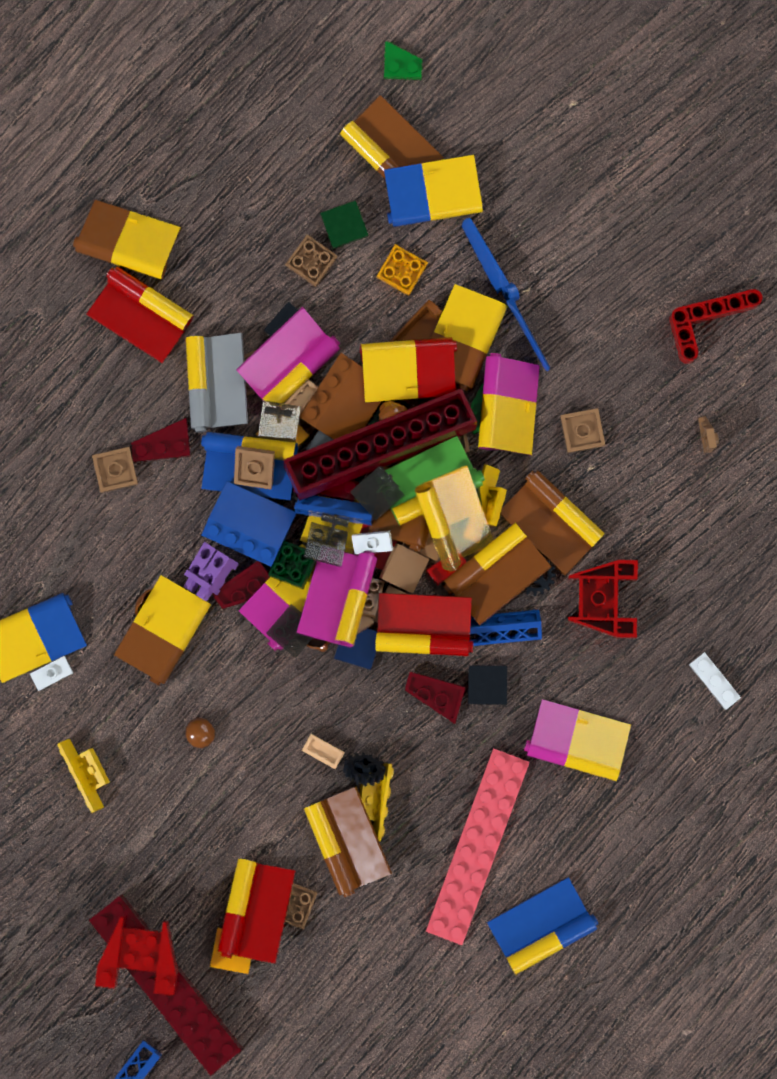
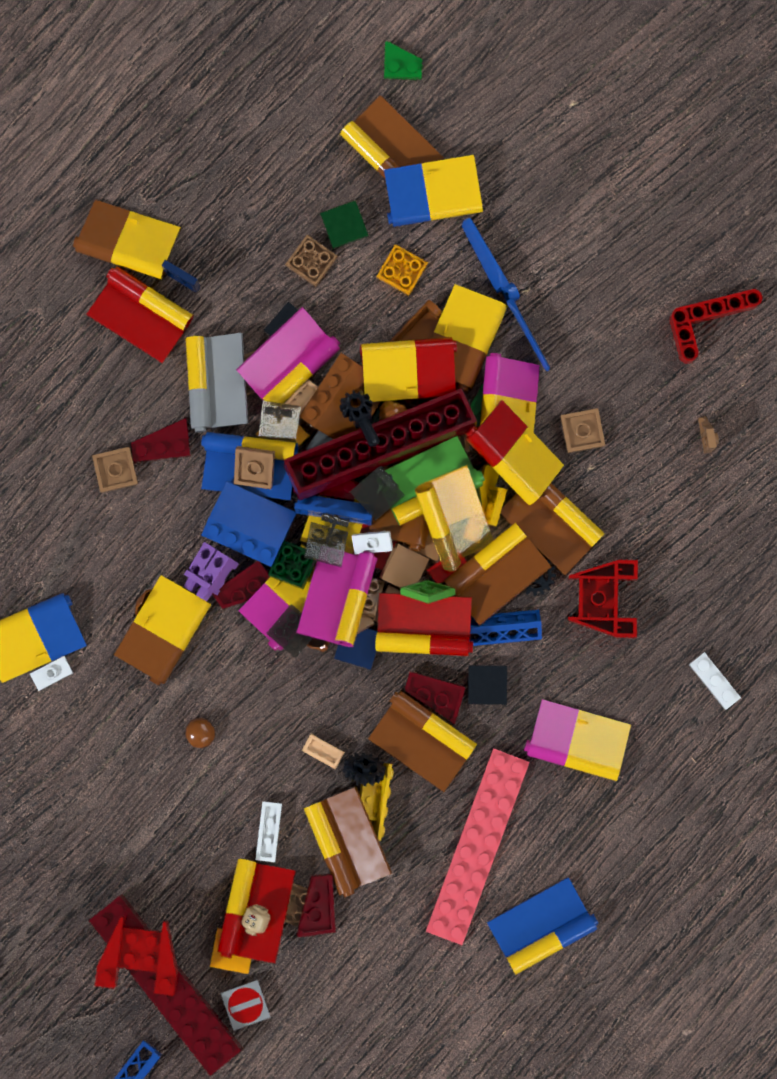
yellow bracket [57,739,110,813] -> none
none -> dark blue tile [162,260,201,293]
none -> piece [221,980,270,1031]
none -> tan head [242,904,270,935]
none -> white plate [256,802,282,862]
none -> dark red wing [296,873,336,938]
none -> black gear [340,389,380,447]
none -> dark orange door [368,691,477,792]
none -> bright green tile [400,580,455,603]
none -> door [466,400,564,505]

